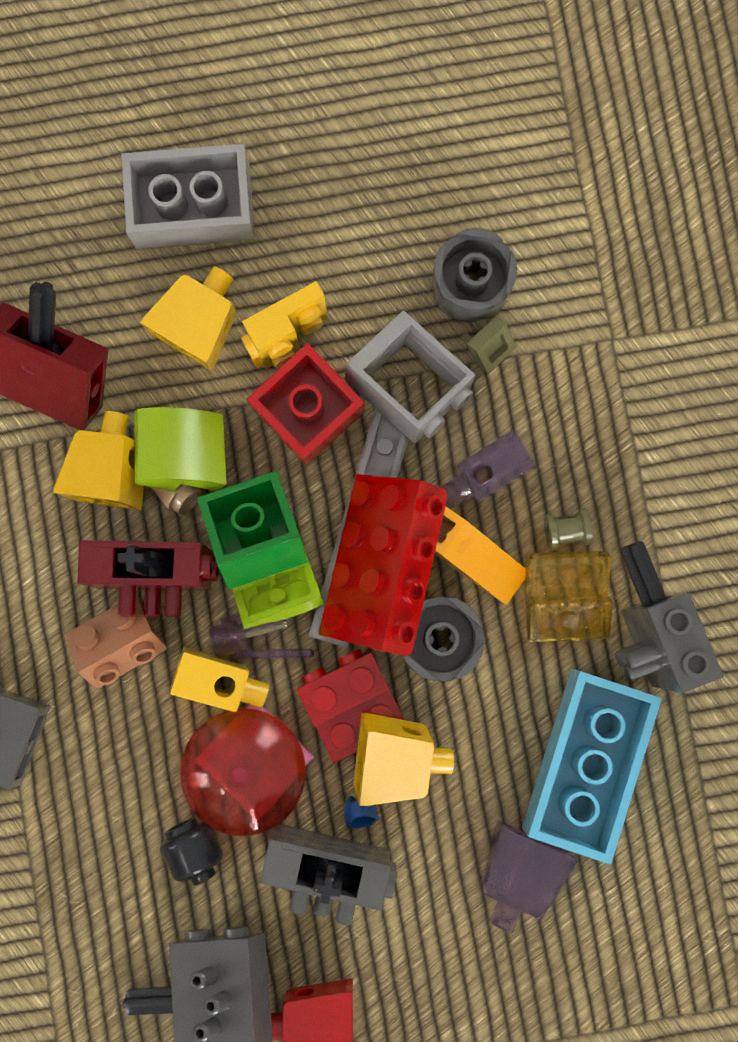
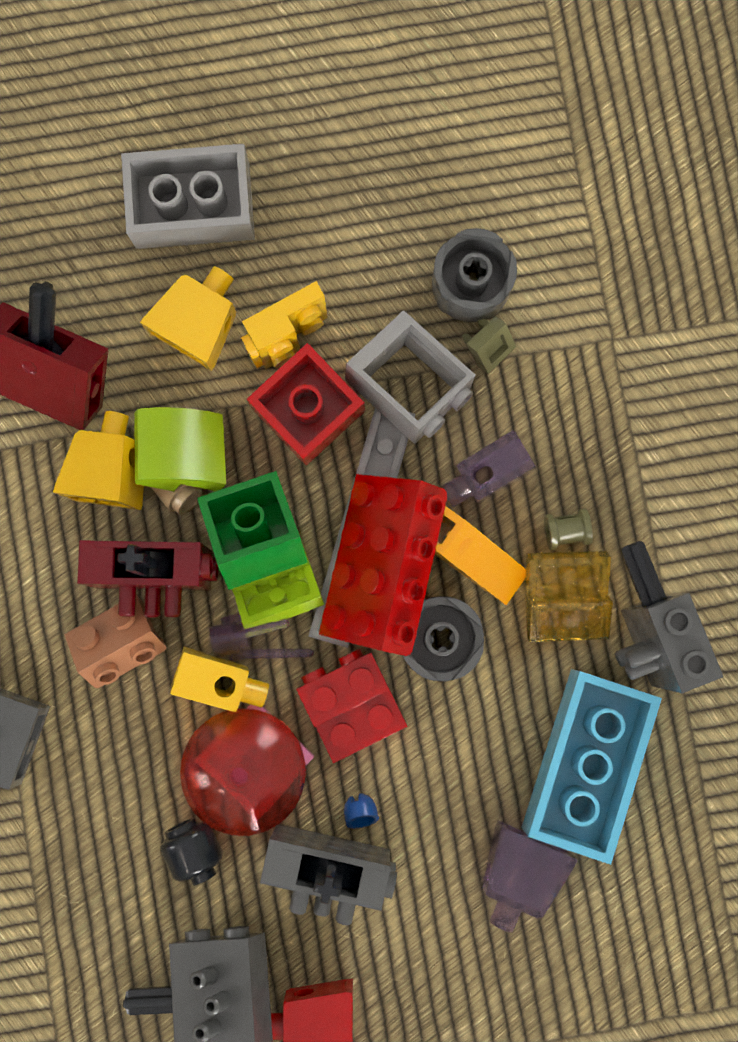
yellow torso [353,713,454,806] -> none

